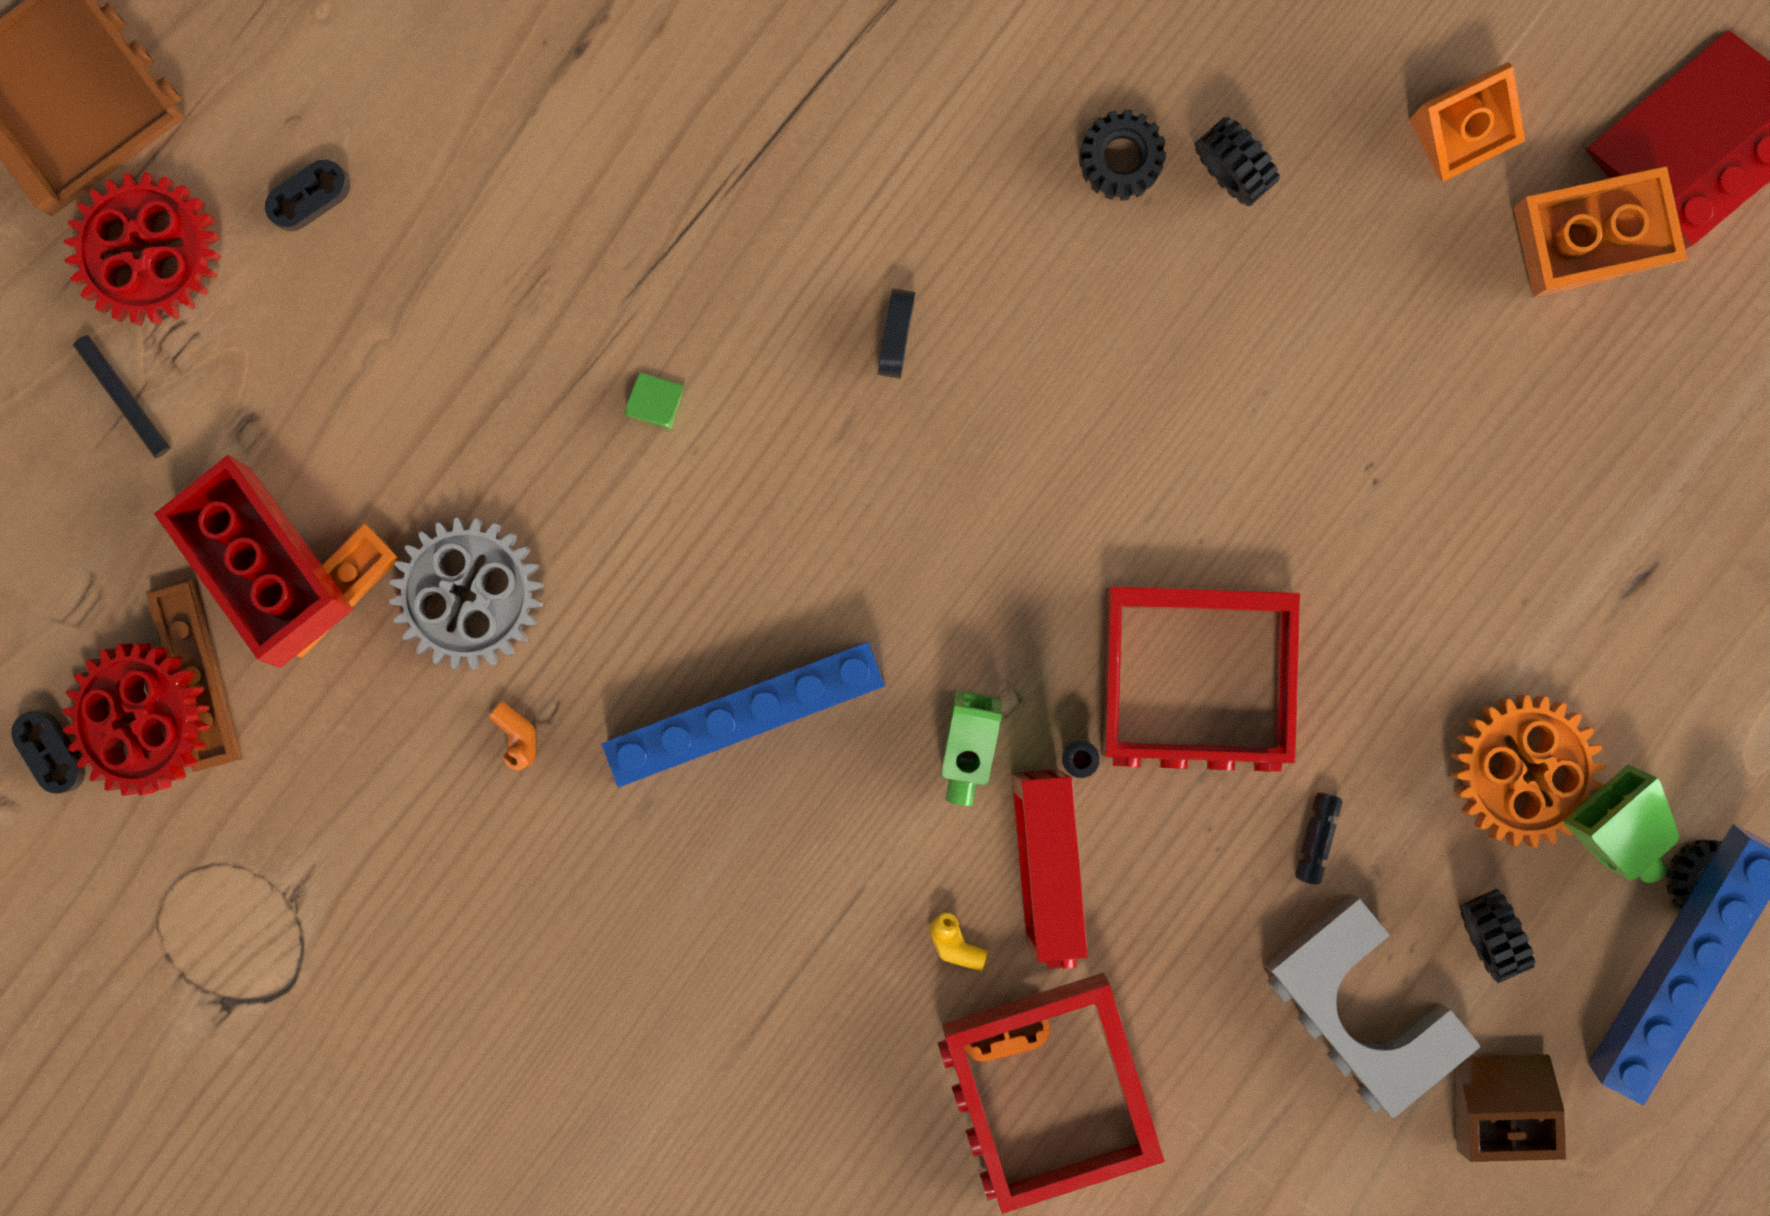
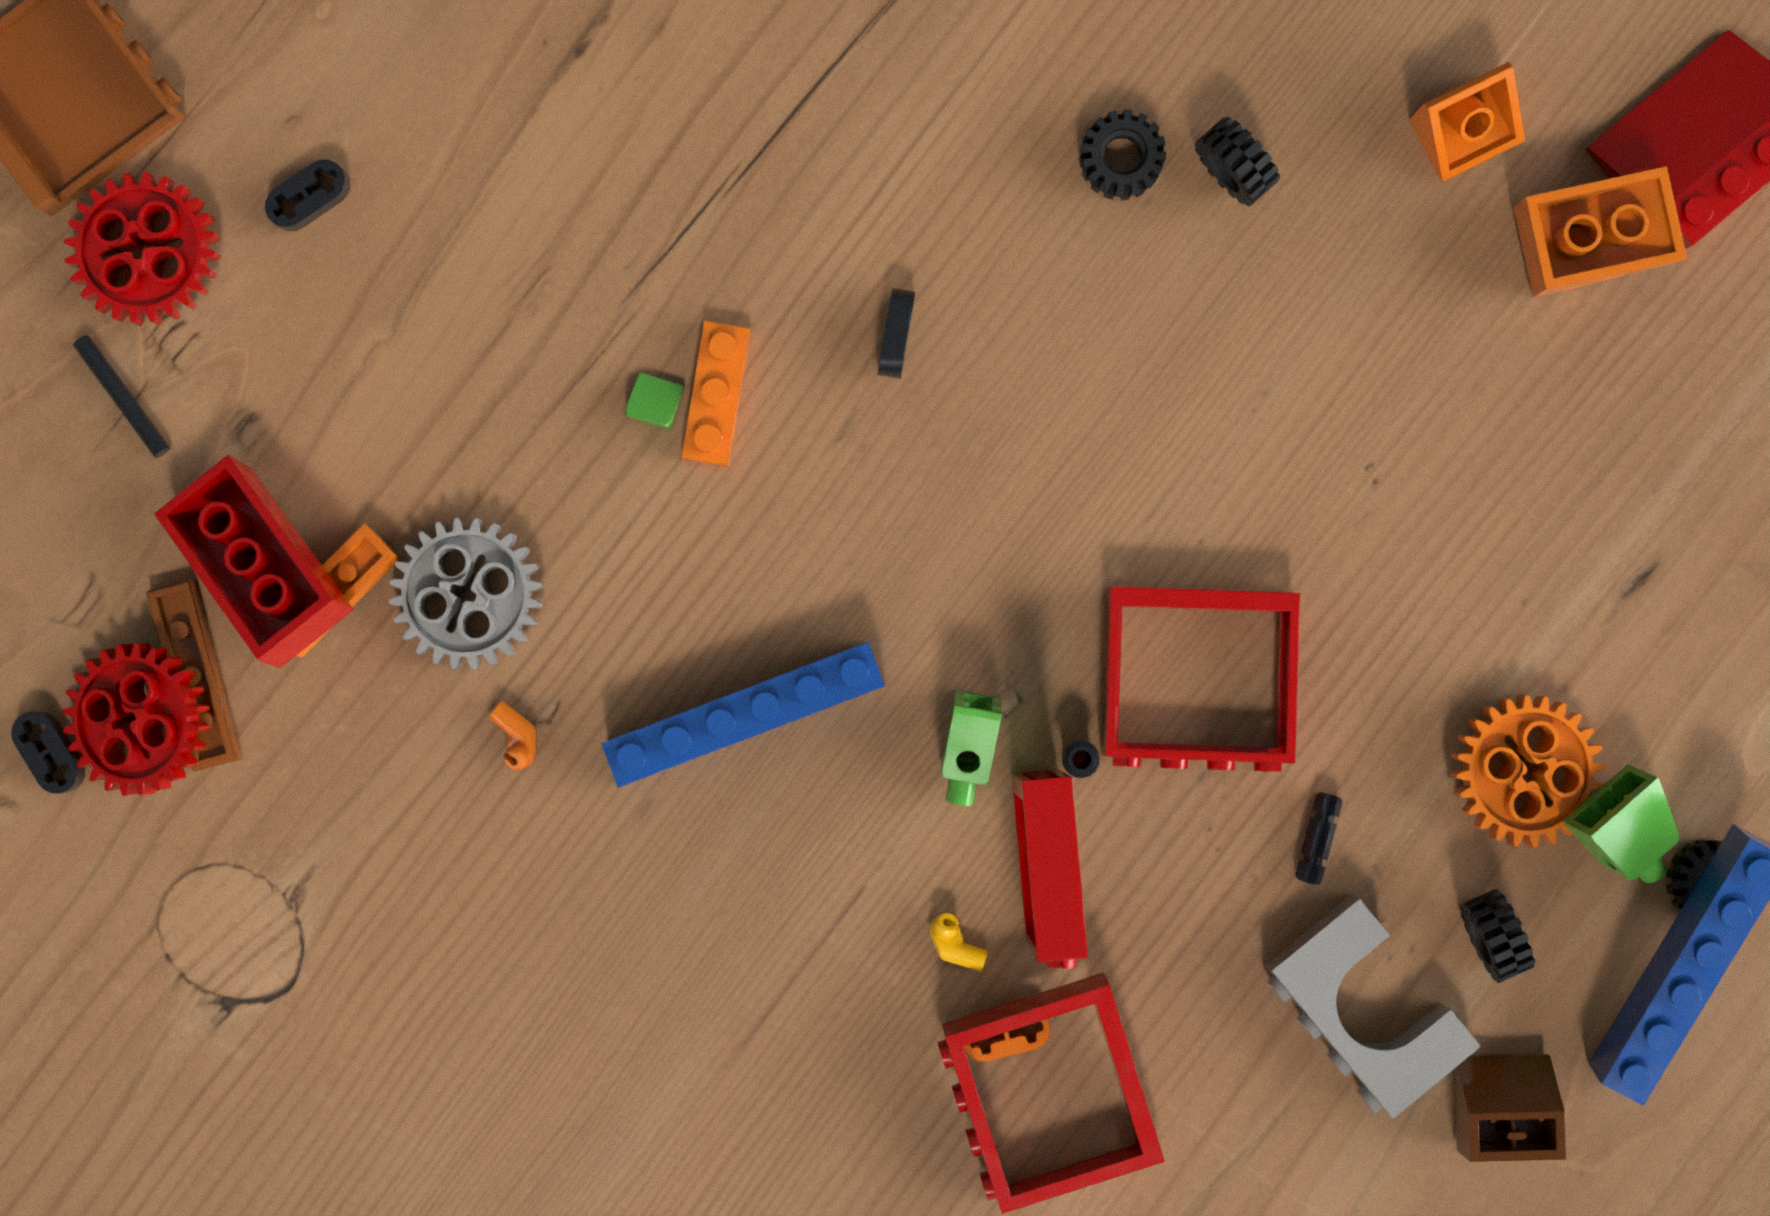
none -> orange plate [681,321,751,467]

